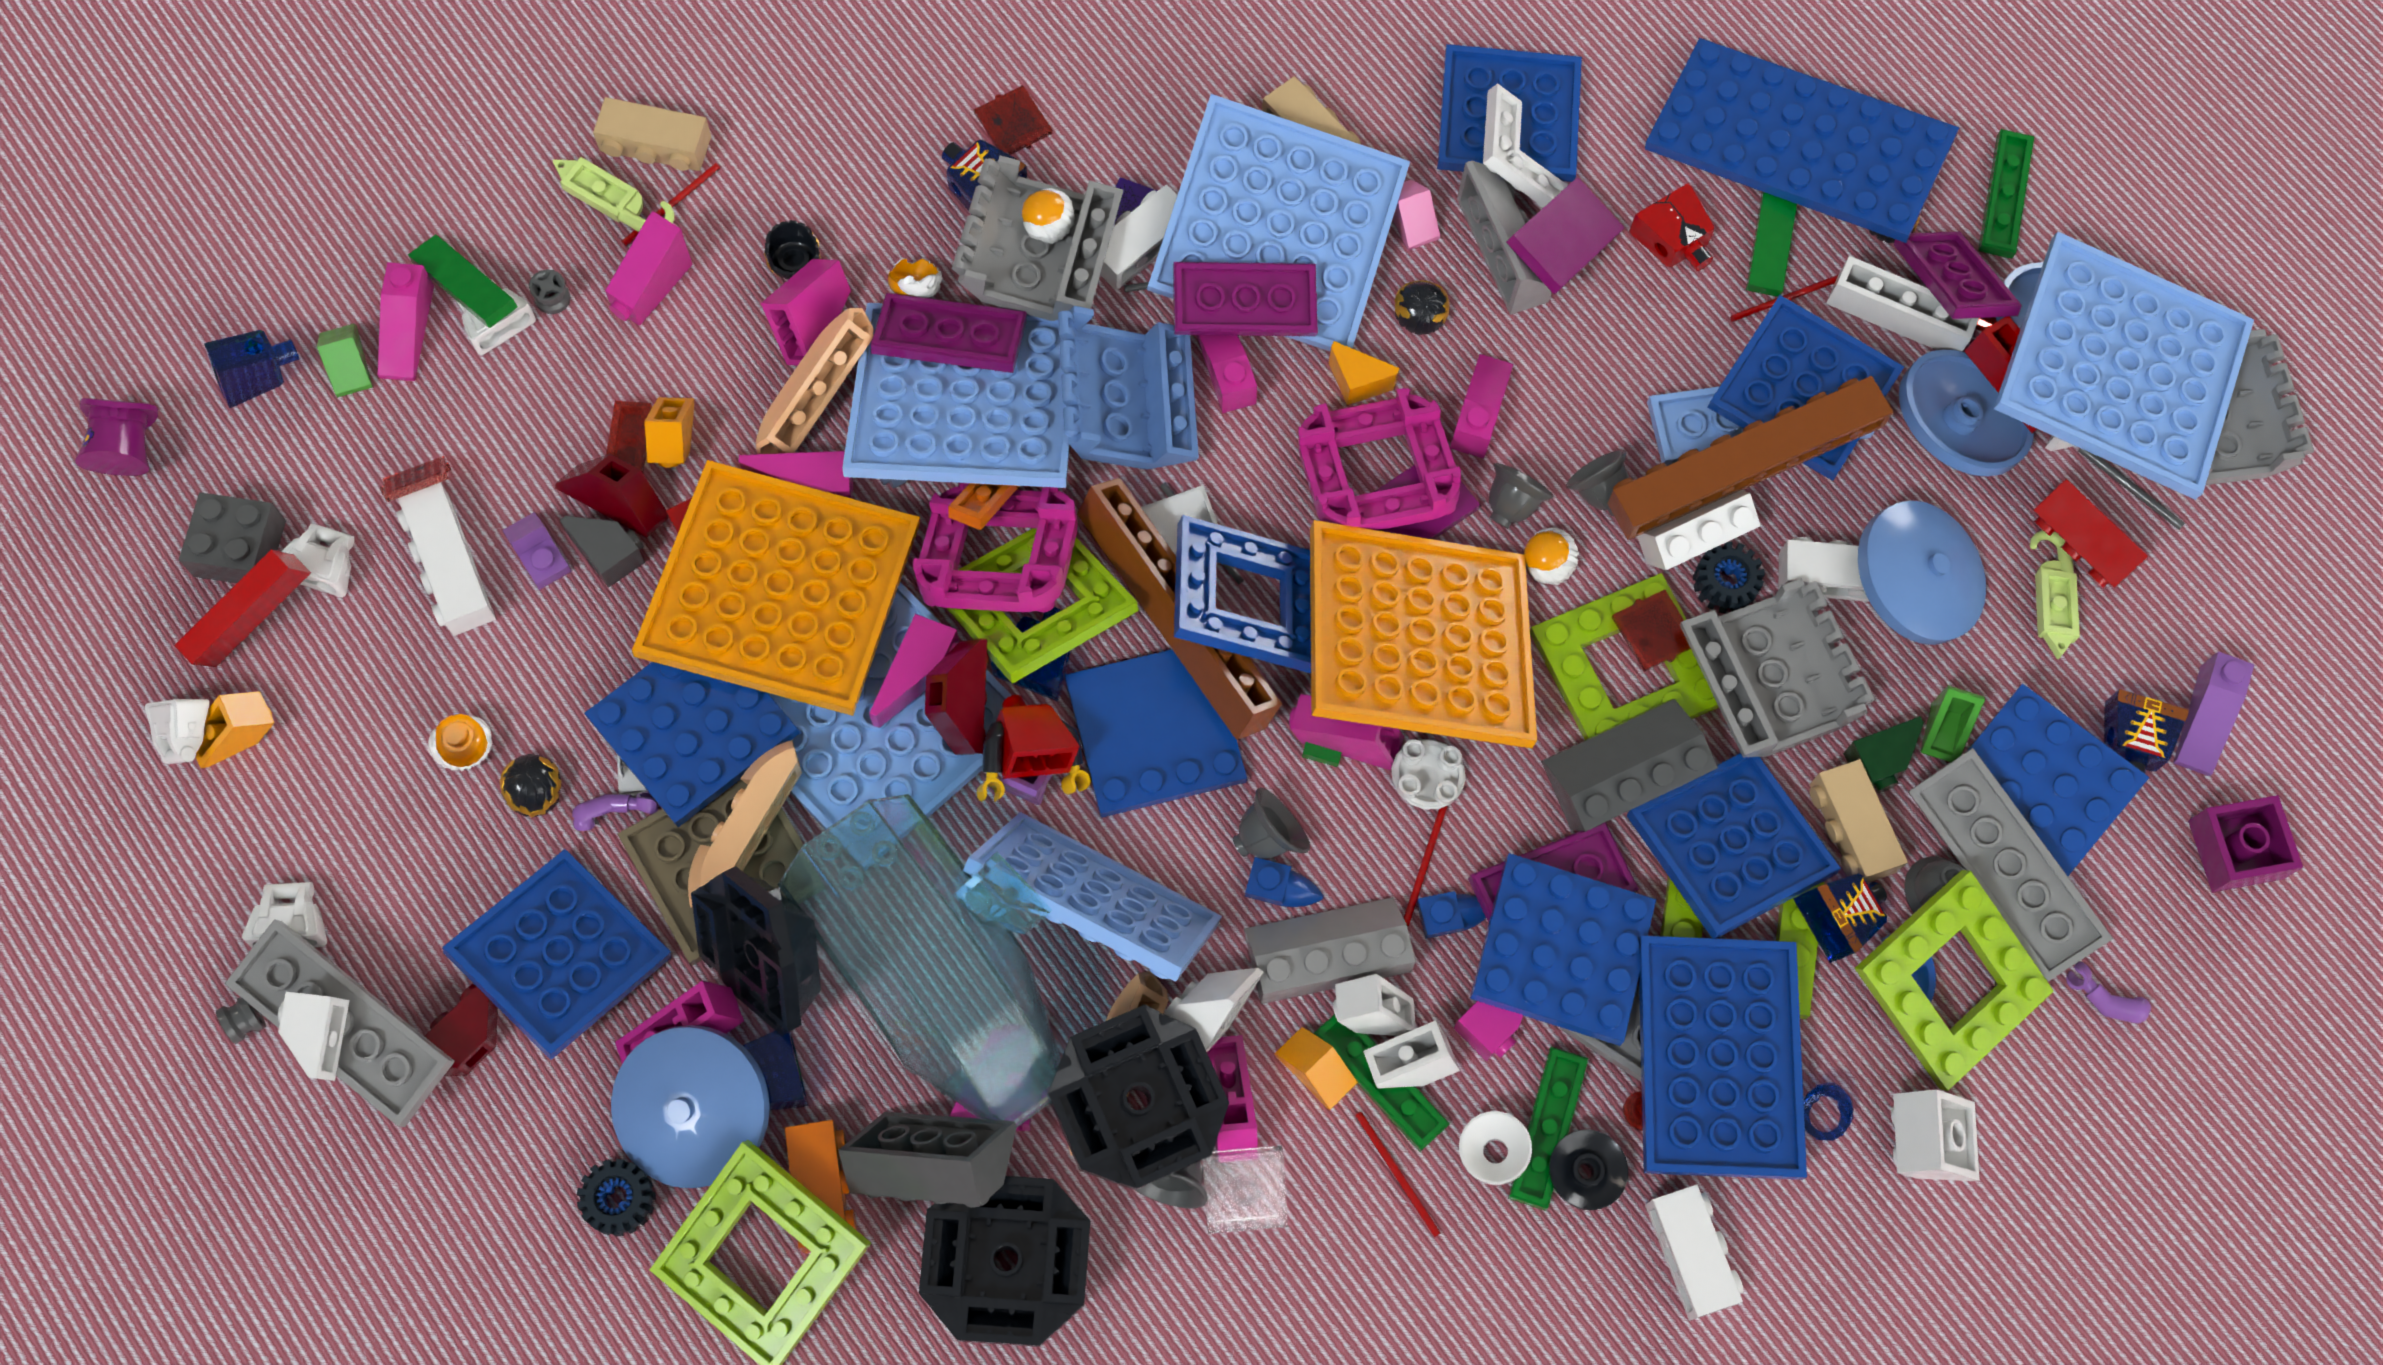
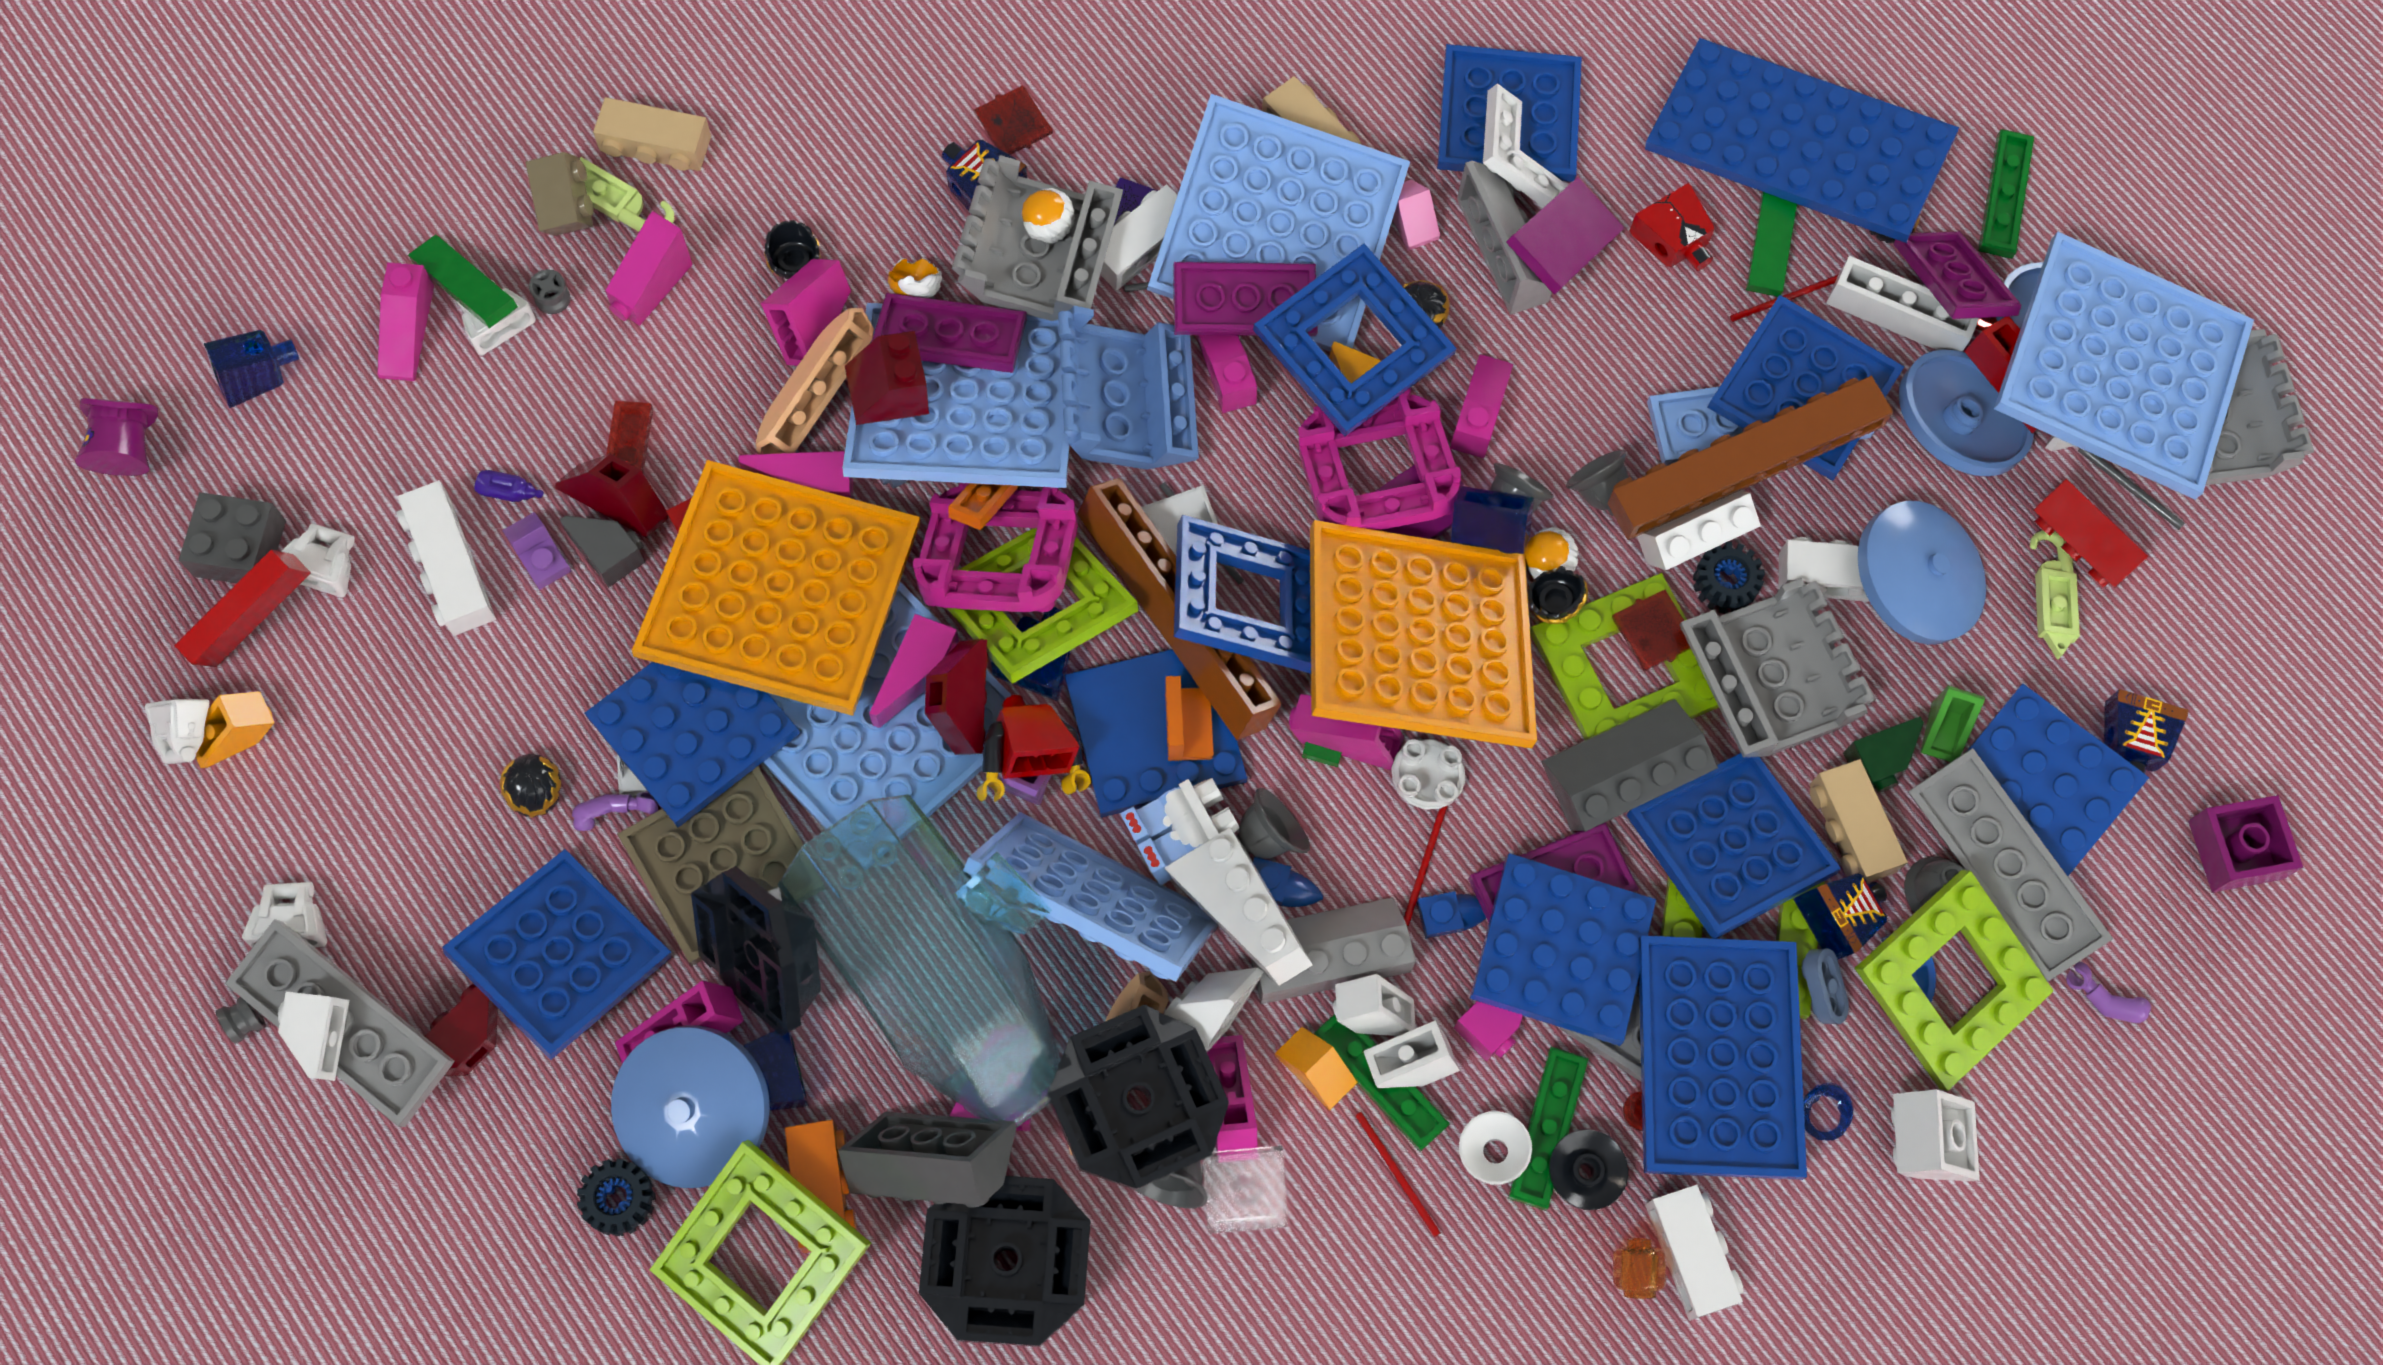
bright green slope [317,323,373,398] -> none
clear red piece [380,456,451,502] -> none
light orange hair [428,714,492,771] -> none
red axle [621,163,720,246] -> none
light orange slope [644,397,694,468] -> none
light nougat brick [688,740,802,908] -> none
medium lavender slope [2173,651,2254,776] -> none
none -> dark purple piece [474,470,544,502]
none -> dark tan brick [525,152,594,236]
none -> dark red slope [845,331,929,425]
none -> hips [1120,778,1240,886]
none -> white wedge [1164,828,1312,986]
none -> orange panel [1165,676,1214,761]
none -> blue plate [1253,243,1457,437]
none -> clear blue brick [1451,486,1534,554]
none -> black hair [1528,566,1588,624]
none -> clear orange head [1613,1238,1666,1299]
none -> sand blue plate [1802,948,1849,1024]

